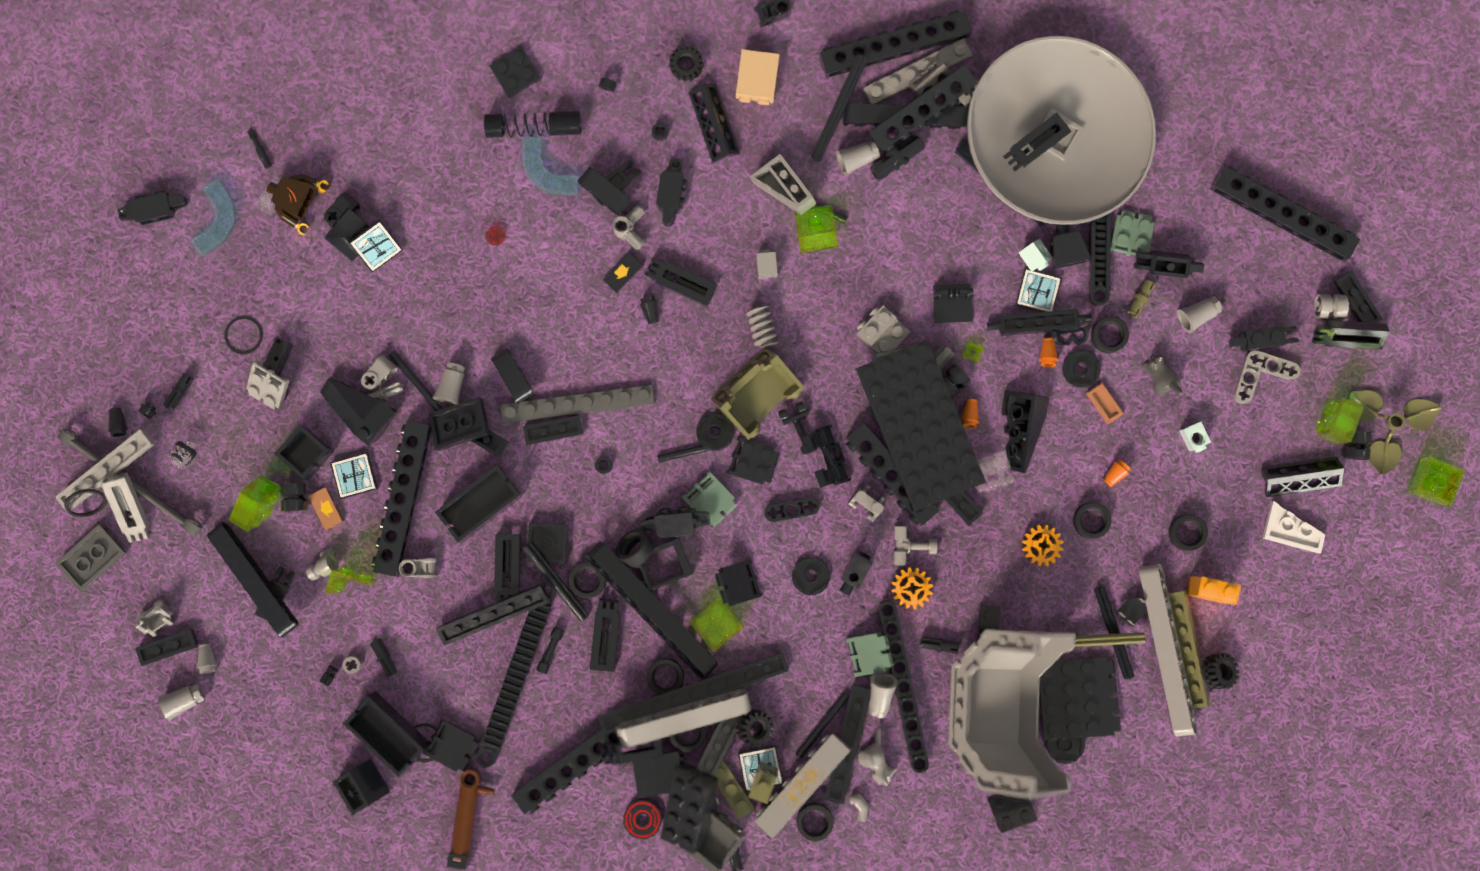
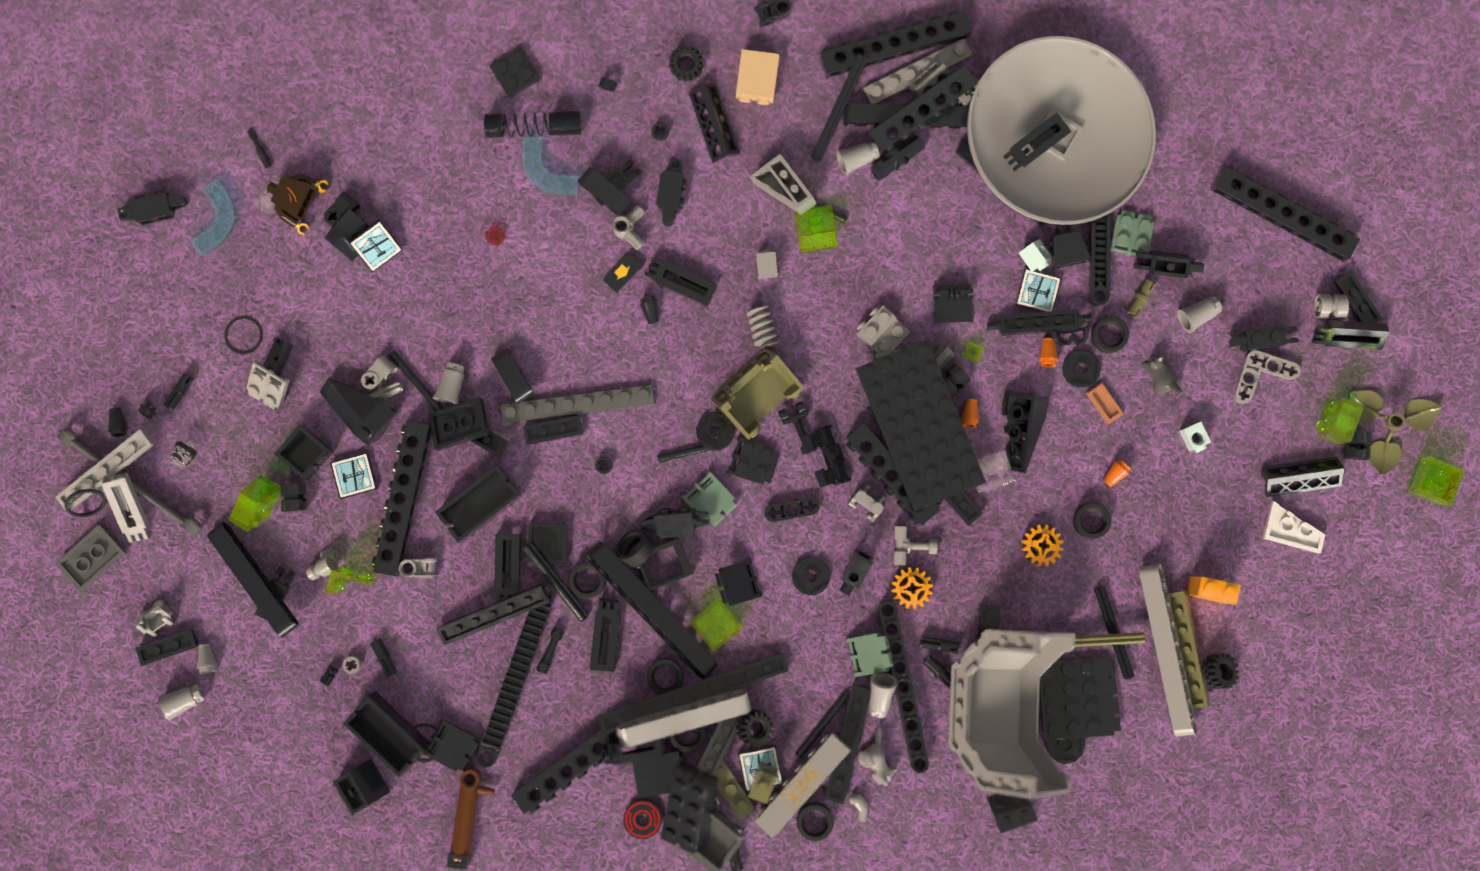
nougat tile [308,487,344,530] -> none
black piece [1116,597,1146,627] -> none
black tyre [1168,515,1208,551] -> none
none -> black axle [922,655,951,689]

